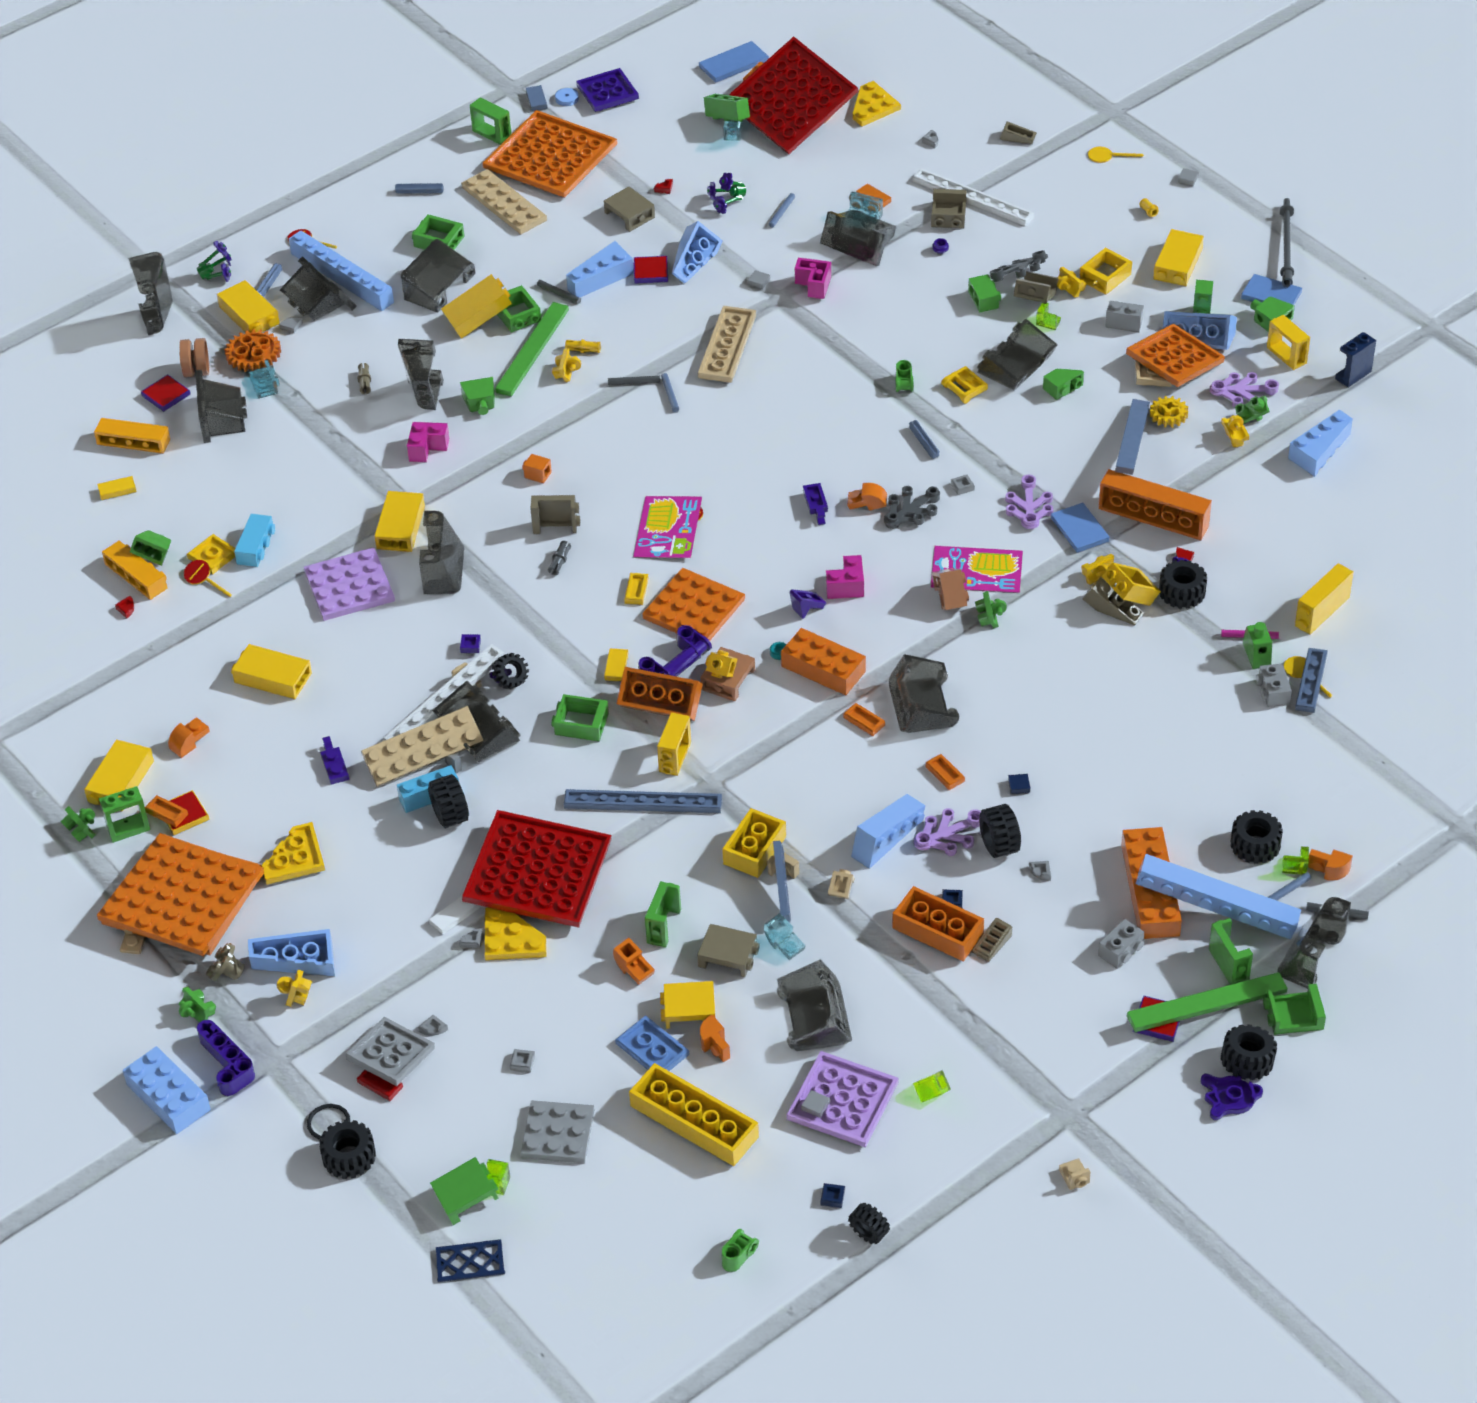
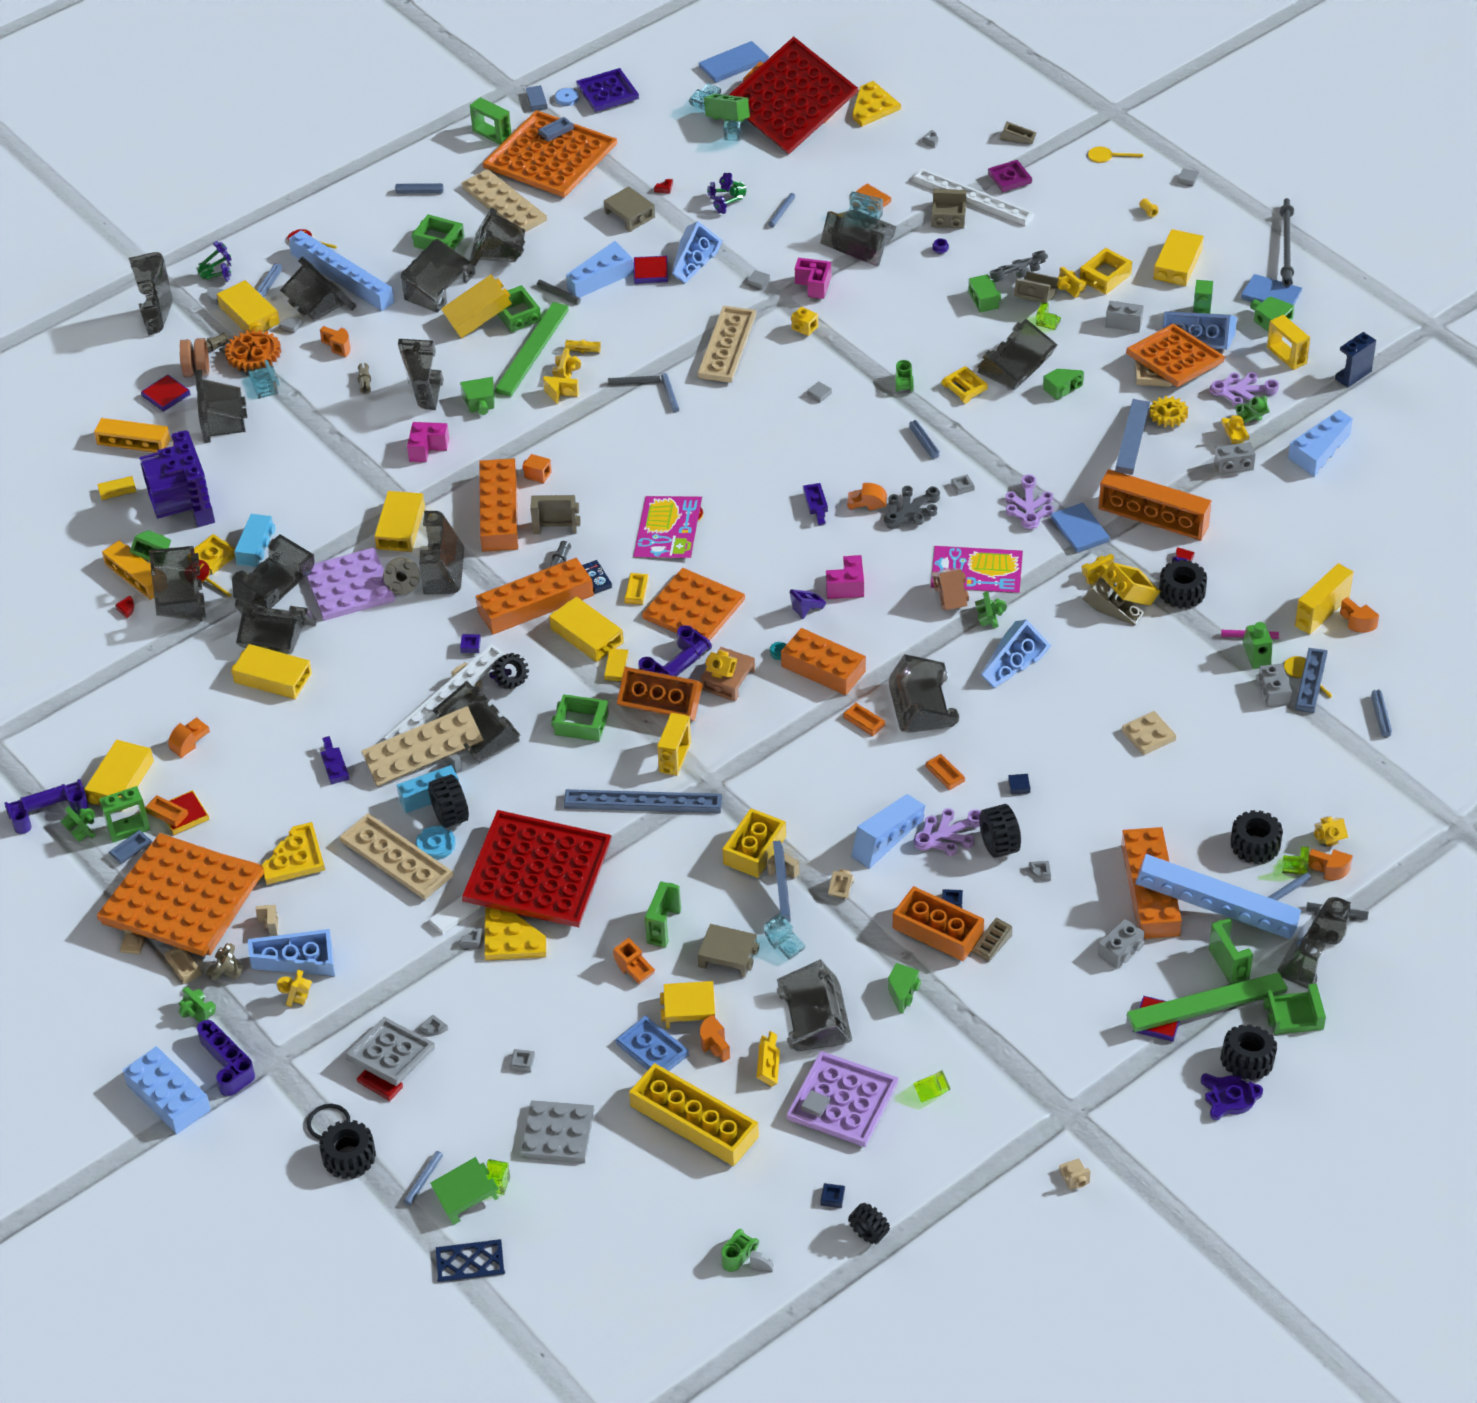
none -> dark purple piece [4,779,89,834]
none -> sand blue tile [108,830,152,864]
none -> dark purple hose [139,430,215,527]
none -> clear smoke windscreen [149,546,206,622]
none -> tan tile [164,947,202,984]
none -> dark tan pin [206,332,229,351]
none -> light grey tile [207,286,223,305]
none -> clear smoke windscreen [232,534,315,609]
none -> clear smoke windscreen [235,599,317,654]
none -> tan bracket [256,905,278,936]
none -> orange brick [320,326,351,358]
none -> tan plate [340,813,453,900]
none -> dark tan plate [383,557,420,594]
none -> sand blue bar [403,1151,443,1206]
none -> medium azure tile [416,826,456,860]
none -> clear smoke windscreen [470,208,526,266]
none -> orange brick [476,557,594,635]
none -> orange brick [479,458,518,552]
none -> sand blue tile [538,117,574,141]
none -> yellow slope [543,376,579,404]
none -> yellow brick [549,596,624,663]
none -> dark blue tile [582,560,612,594]
none -> clear light blue brick [689,83,721,111]
none -> light grey tile [750,1251,774,1272]
none -> yellow plate [756,1031,780,1087]
none -> yellow brick [791,307,818,336]
none -> light grey tile [807,381,832,402]
none -> bright green slope [888,963,921,1013]
none -> light blue wedge [981,619,1051,688]
none -> magenta plate [988,160,1032,192]
none -> tan plate [1122,711,1176,755]
none -> light grey brick [1214,442,1256,475]
none -> yellow brick [1314,816,1349,846]
none -> orange brick [1340,597,1379,633]
none -> sand blue axle [1371,690,1392,737]

